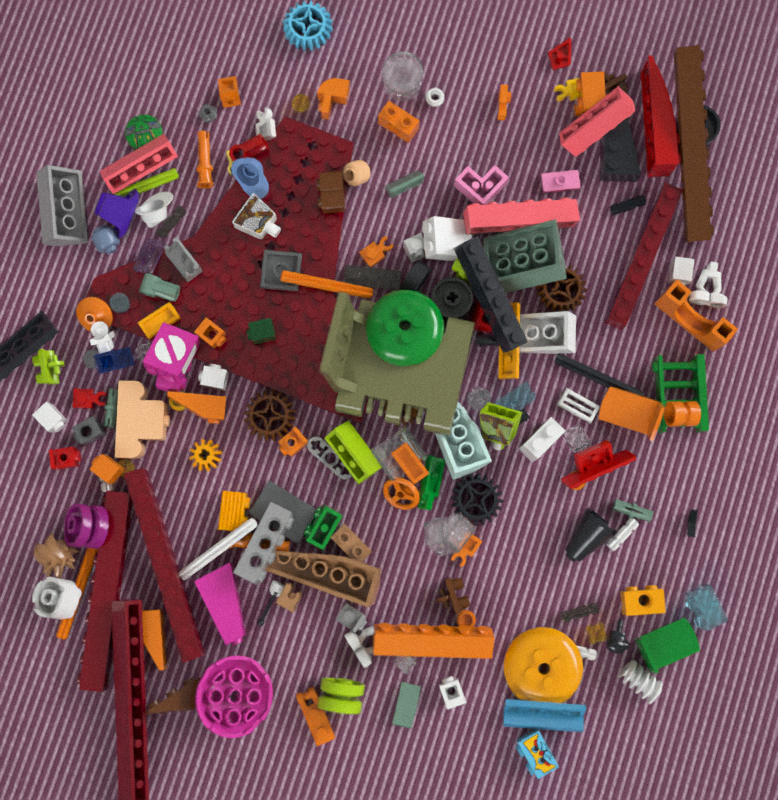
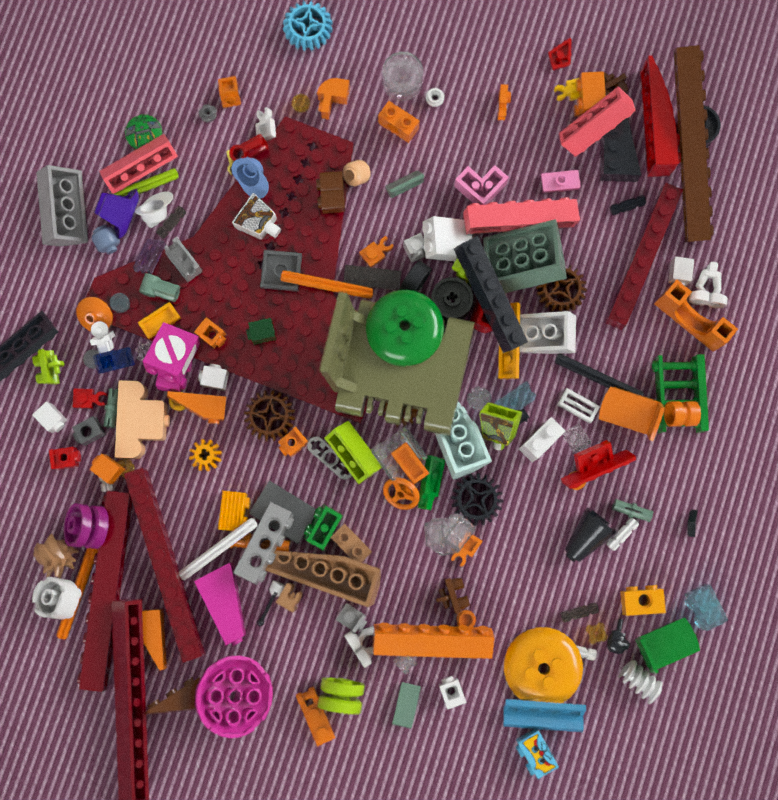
orange pin [196,130,214,189] -> none
black pin [475,332,499,347] -> none

